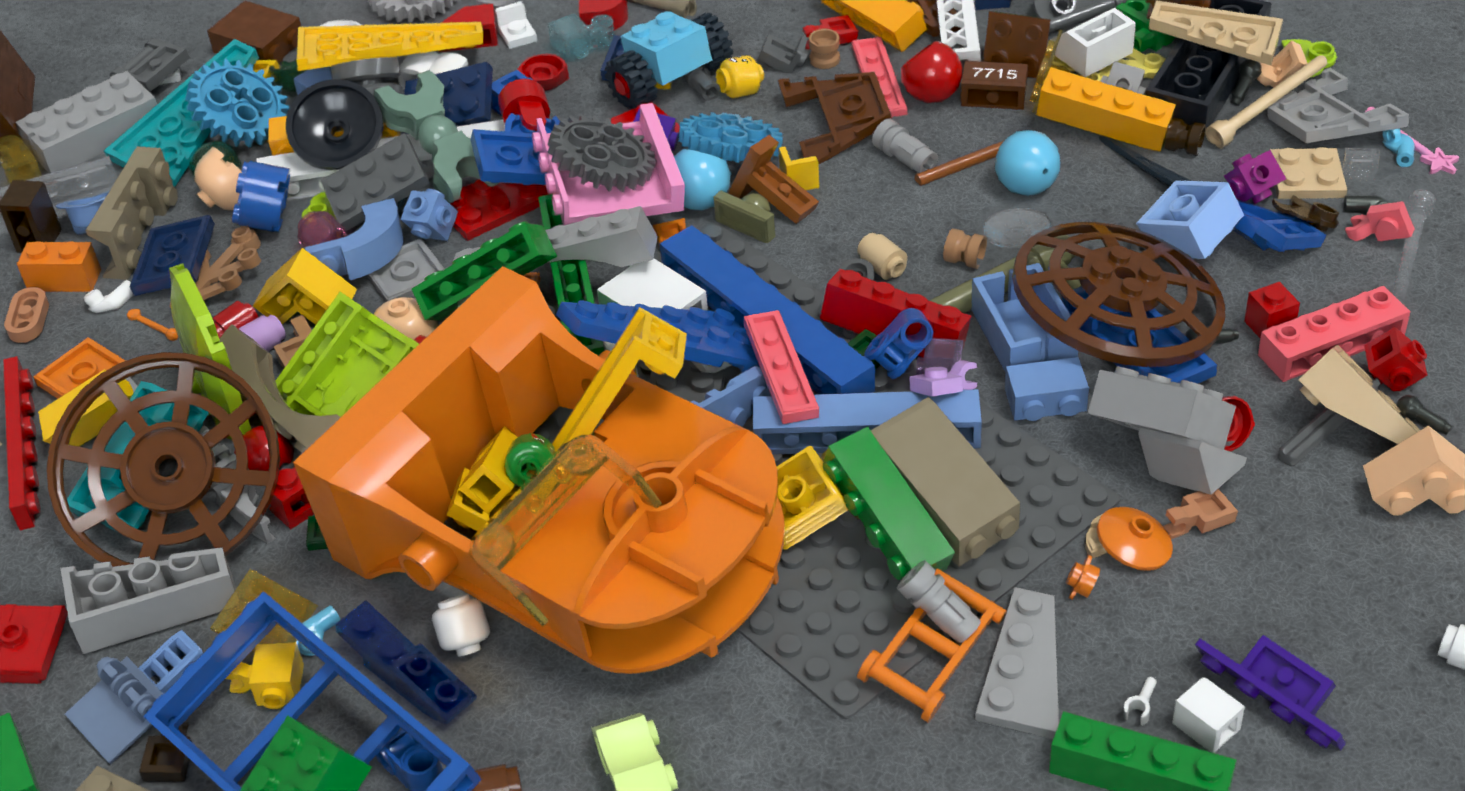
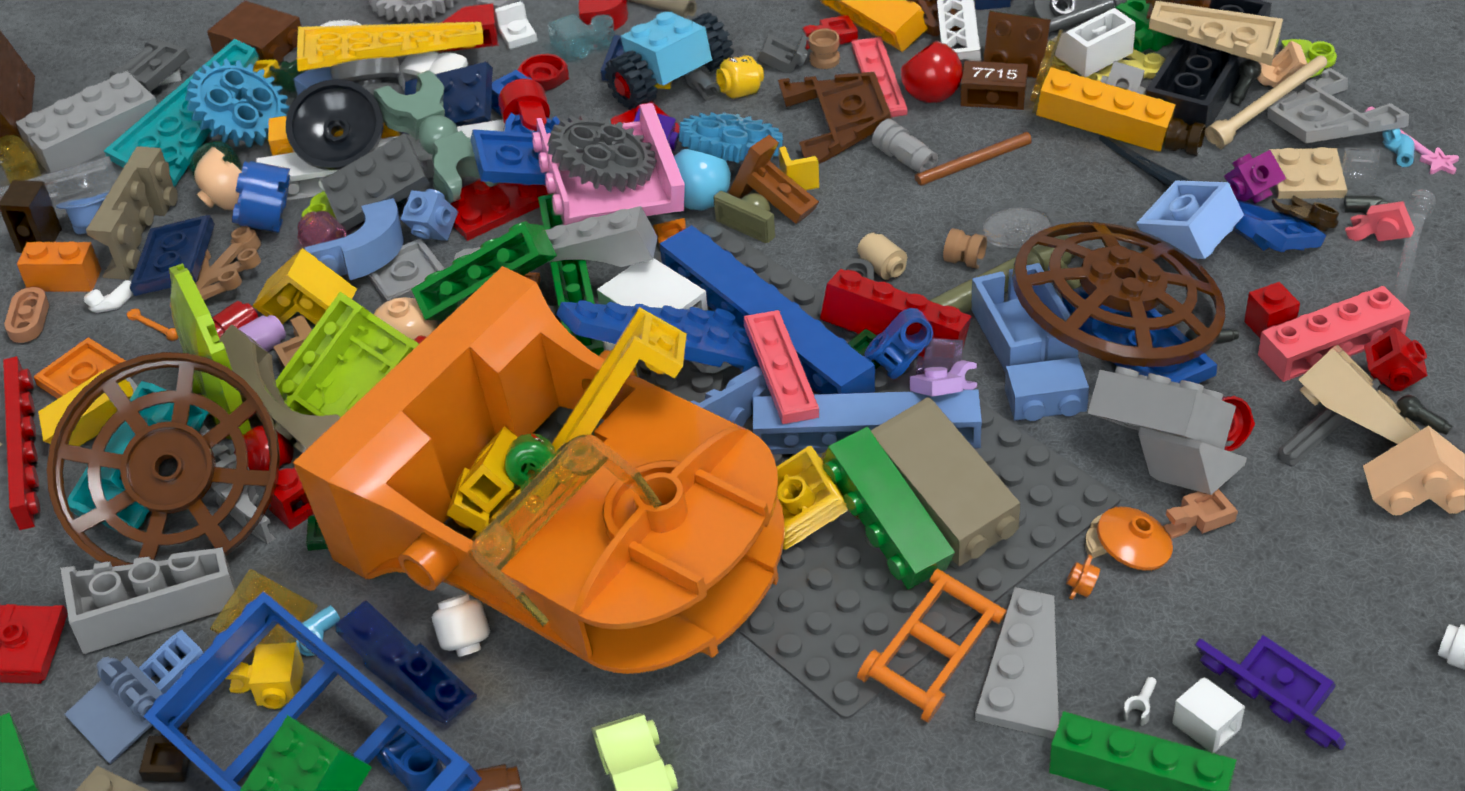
light grey axle [897,560,981,644] -> none
medium azure helmet [995,130,1060,196] -> none

